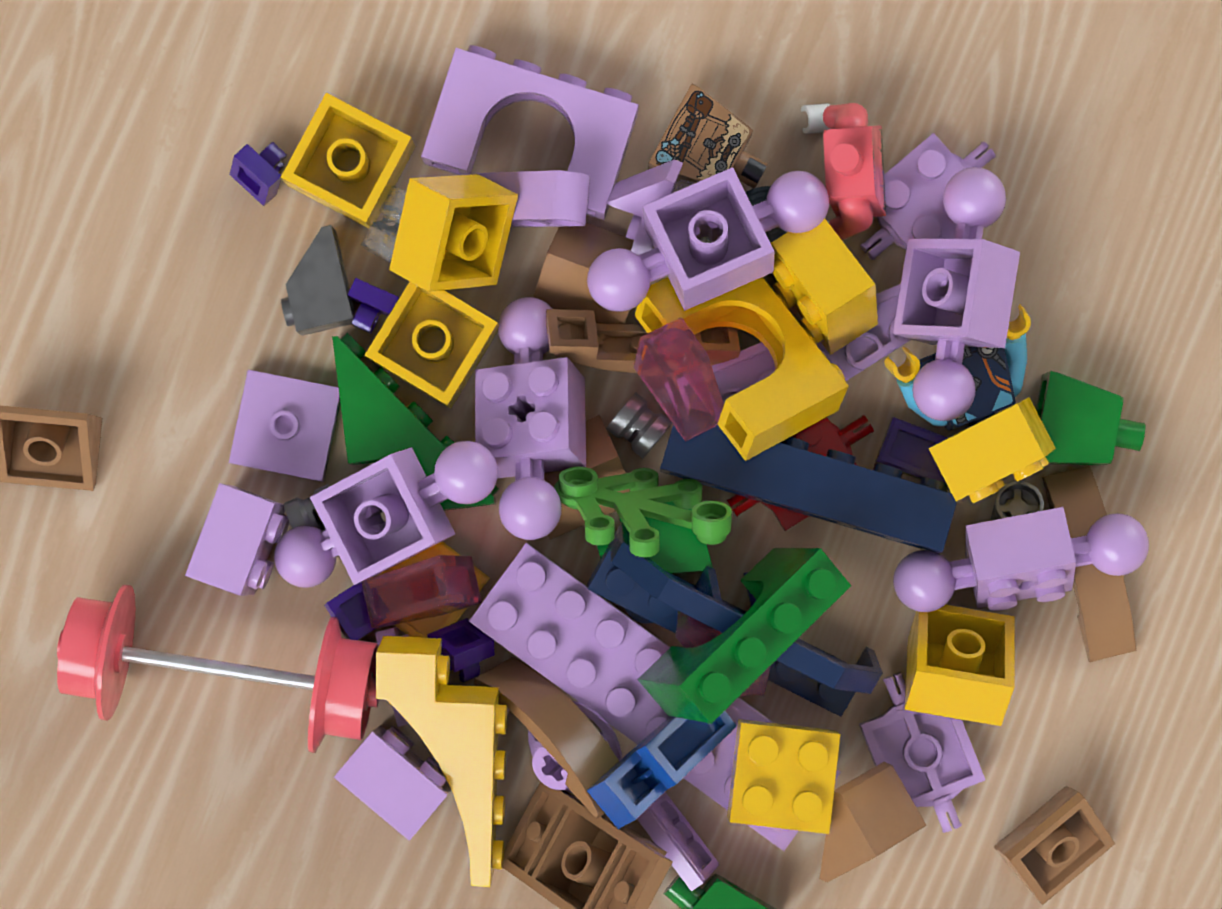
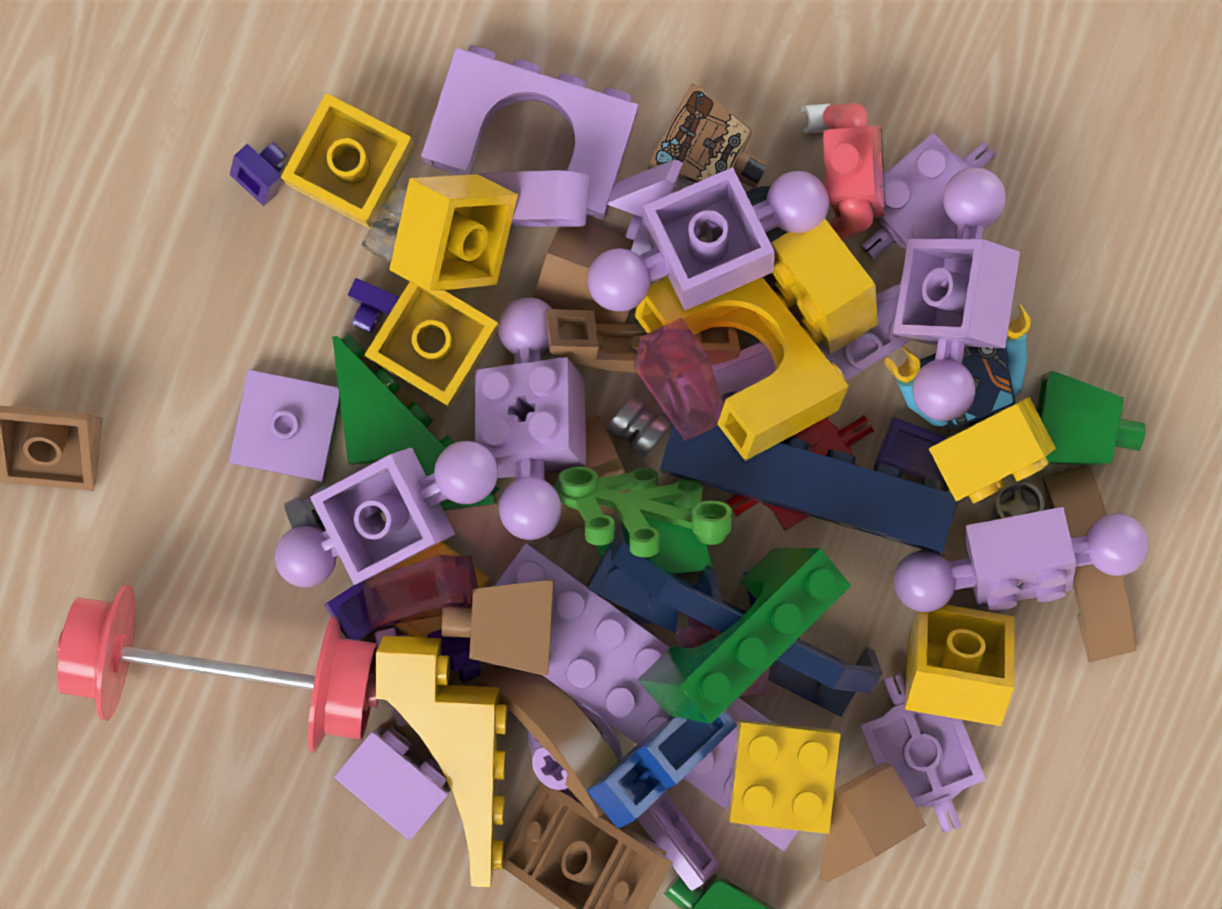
lavender brick [185,483,290,596] -> none
flat silver slope [281,225,355,336] -> none
medium nougat slope [994,786,1115,905] -> none
none -> medium nougat torso [442,580,554,675]

